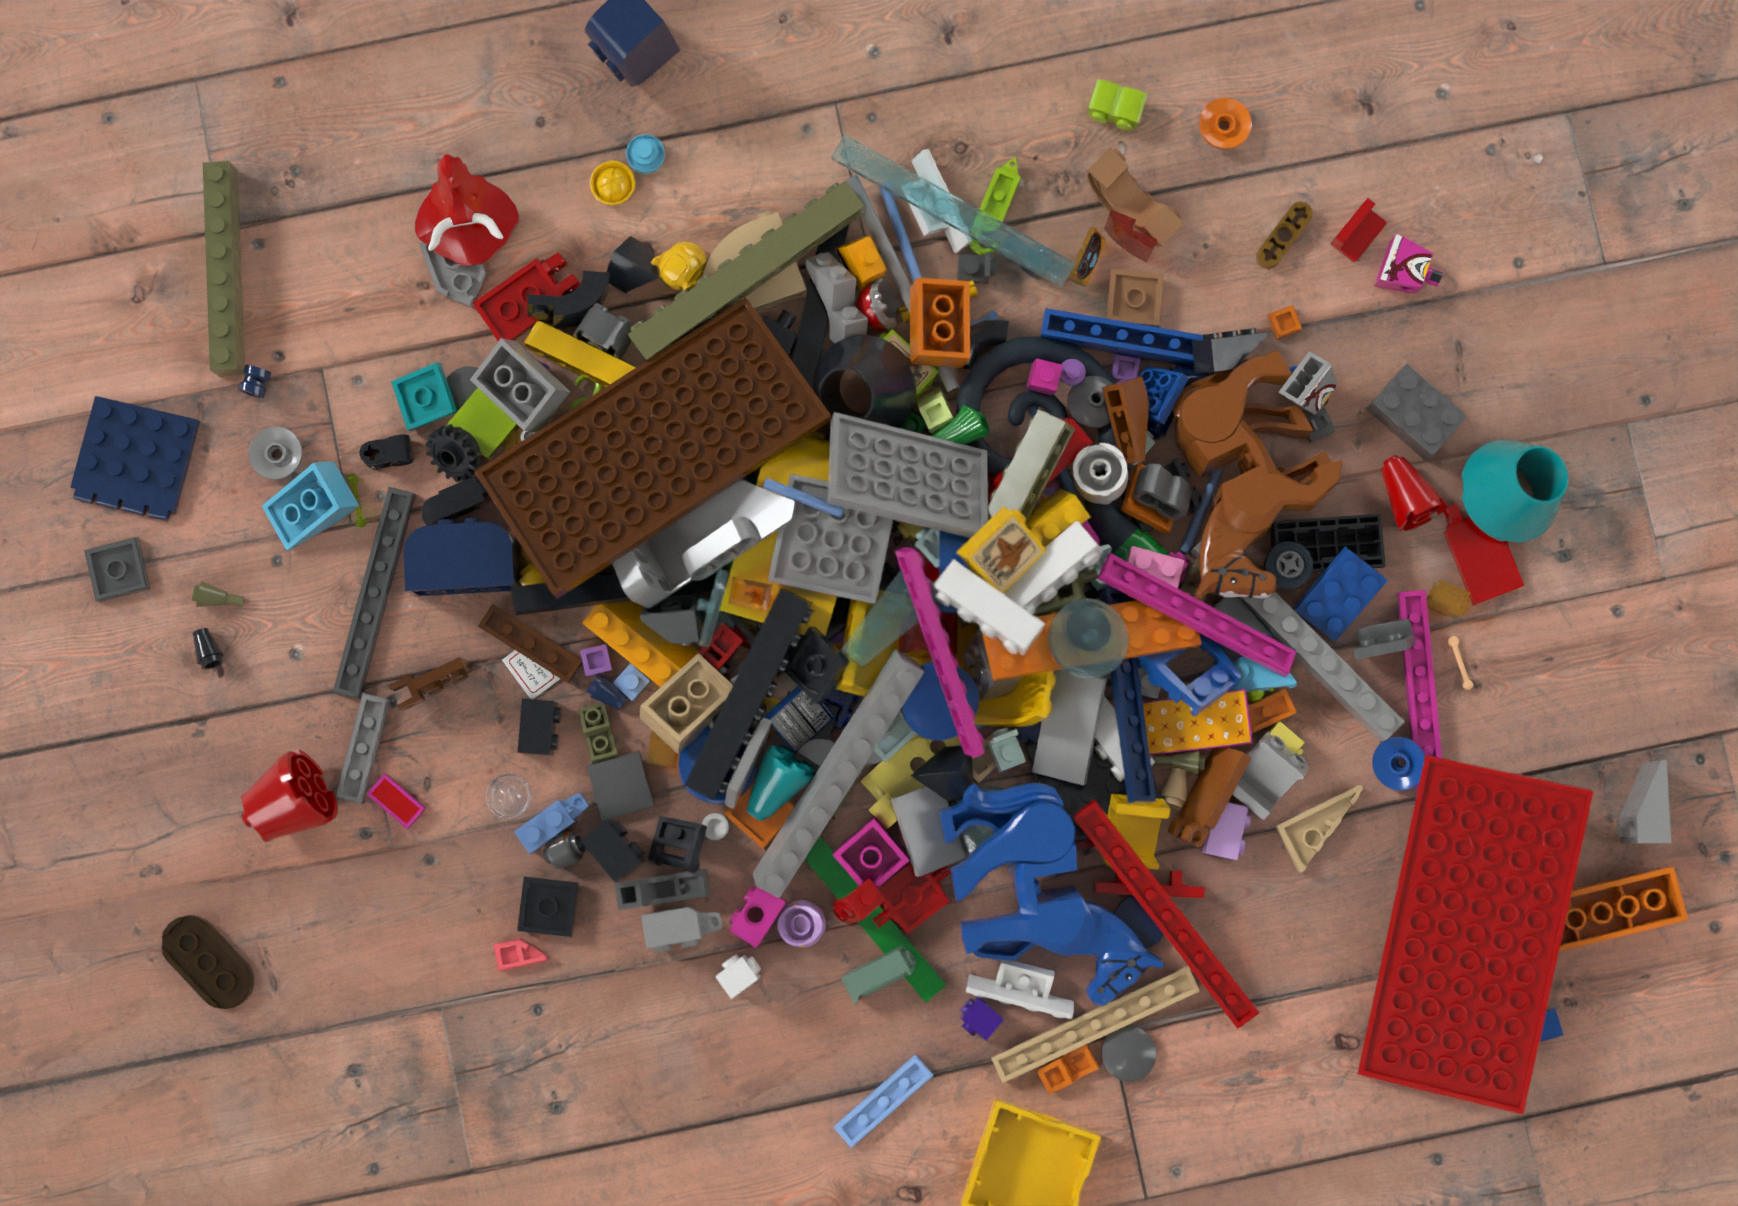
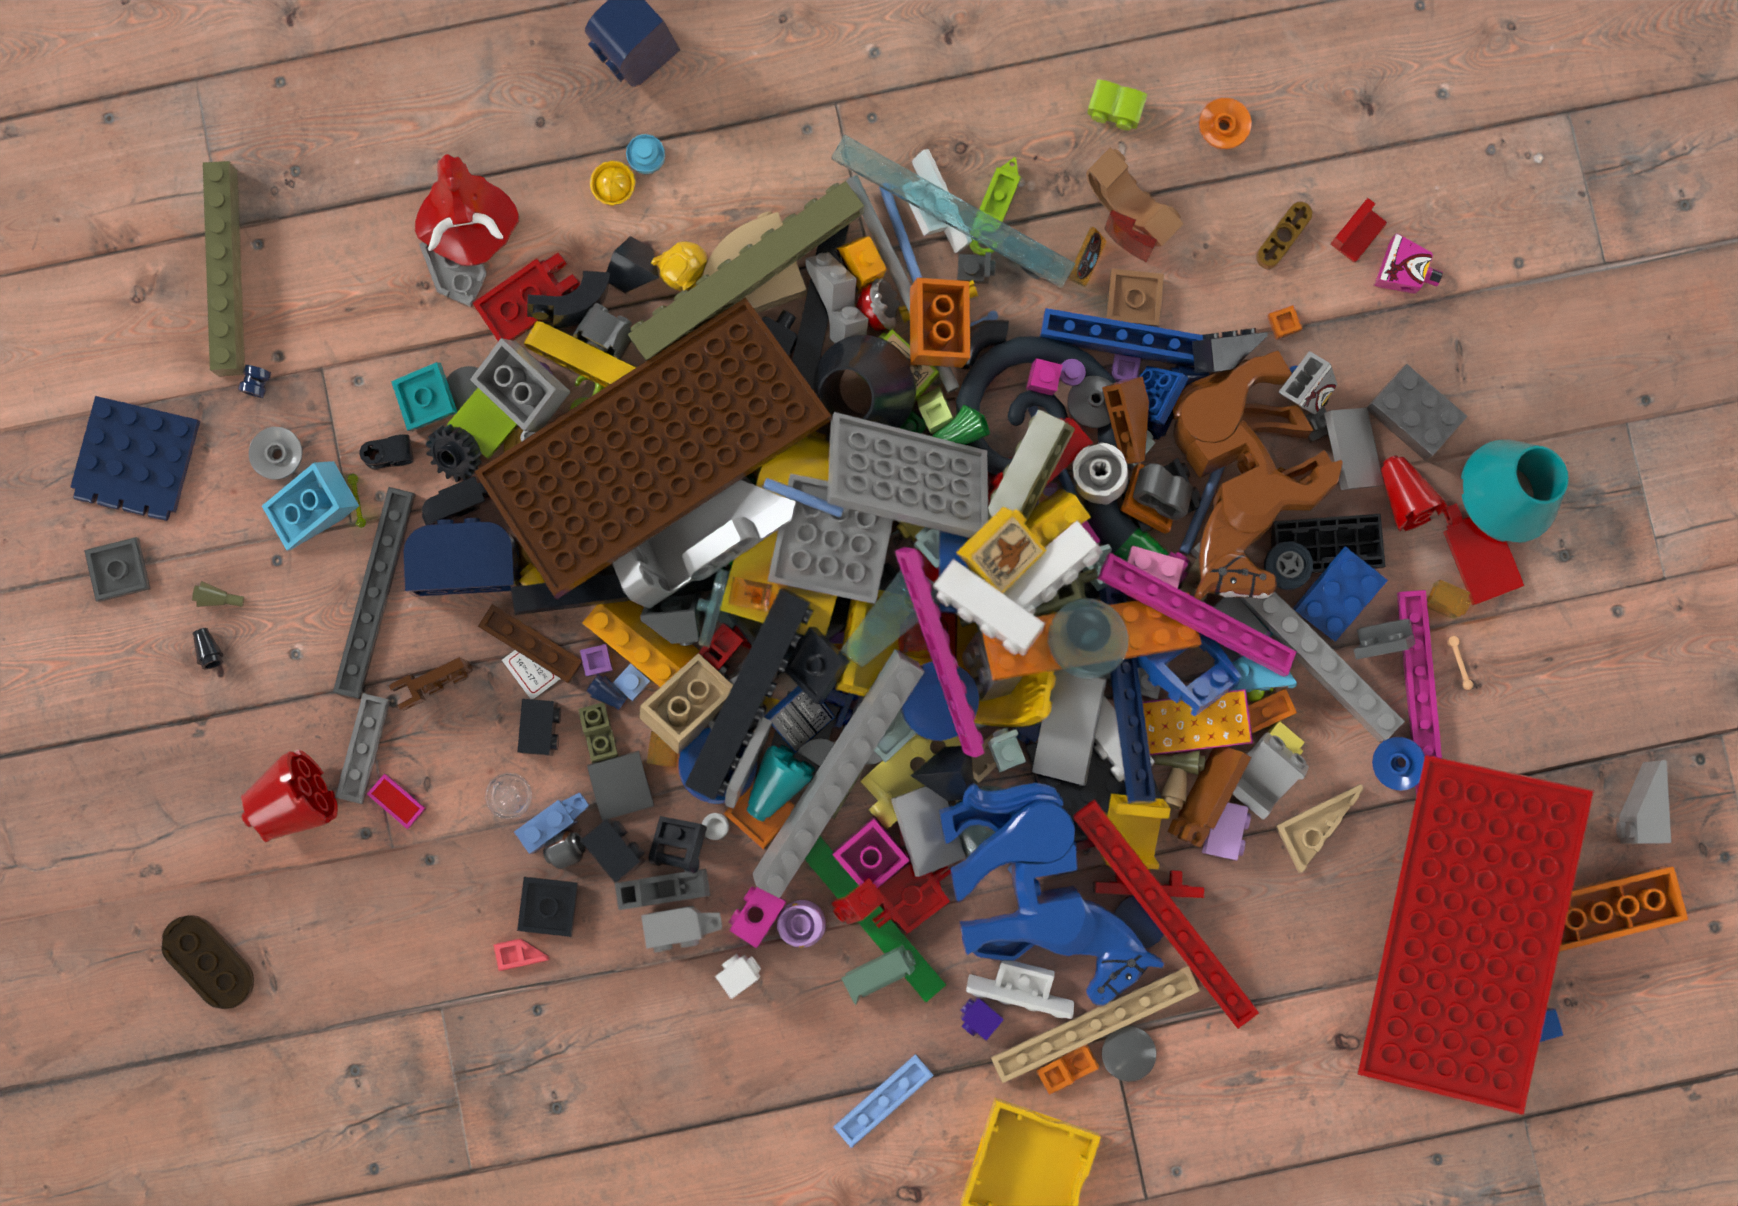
none -> light grey tile [1324,408,1384,491]

